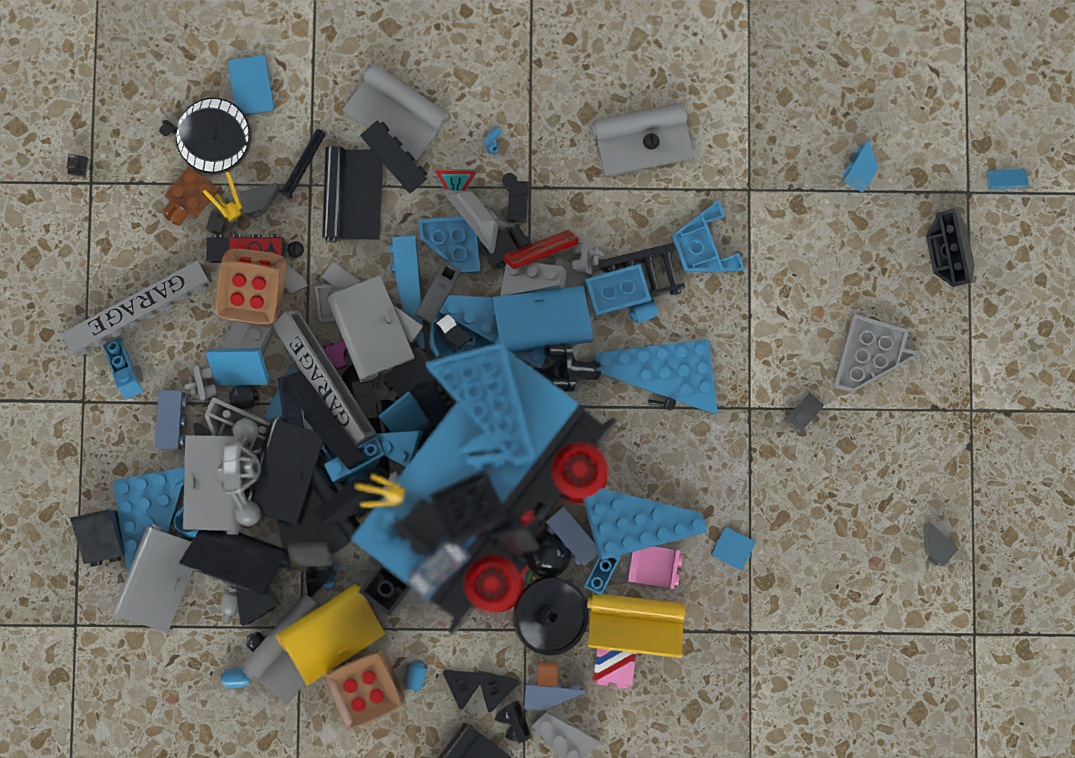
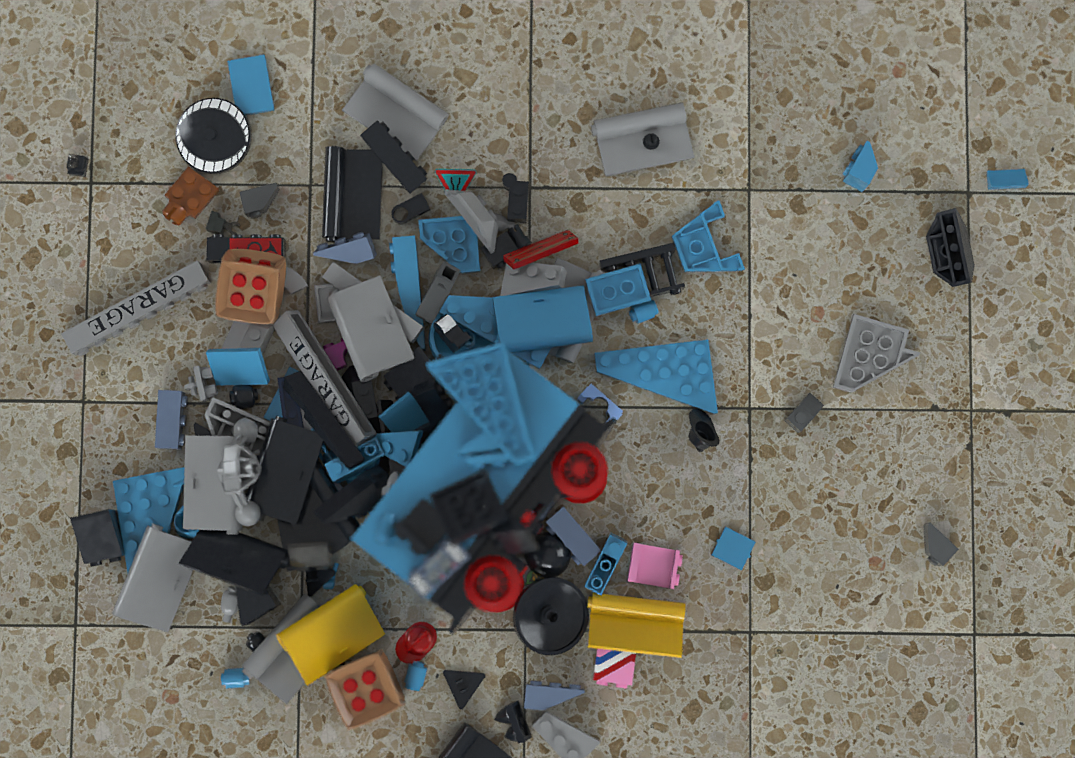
dark azure slope [103,337,144,400] -> none
black piece [159,120,176,136] -> none
yellow plant [203,172,243,222] -> none
black axle [279,129,326,199] -> none
black piece [287,241,304,258] -> none
yellow plant [356,475,405,507] -> none
black slope [359,563,412,616] -> none
black piece [477,671,519,712] -> none
dark azure arm [484,126,502,154] -> none
black wheel [532,343,601,392] -> none
dark orange slope [538,661,558,686] -> none
light grey hips [572,237,604,277] -> none
dark azure wing [583,488,707,560] -> none
black hand [648,397,676,410] -> none
none -> sand blue slope [313,232,377,264]
none -> black piece [391,193,430,224]
none -> red piece [395,621,437,664]
none -> light blue piece [577,384,623,421]
none -> black piece [688,409,720,452]

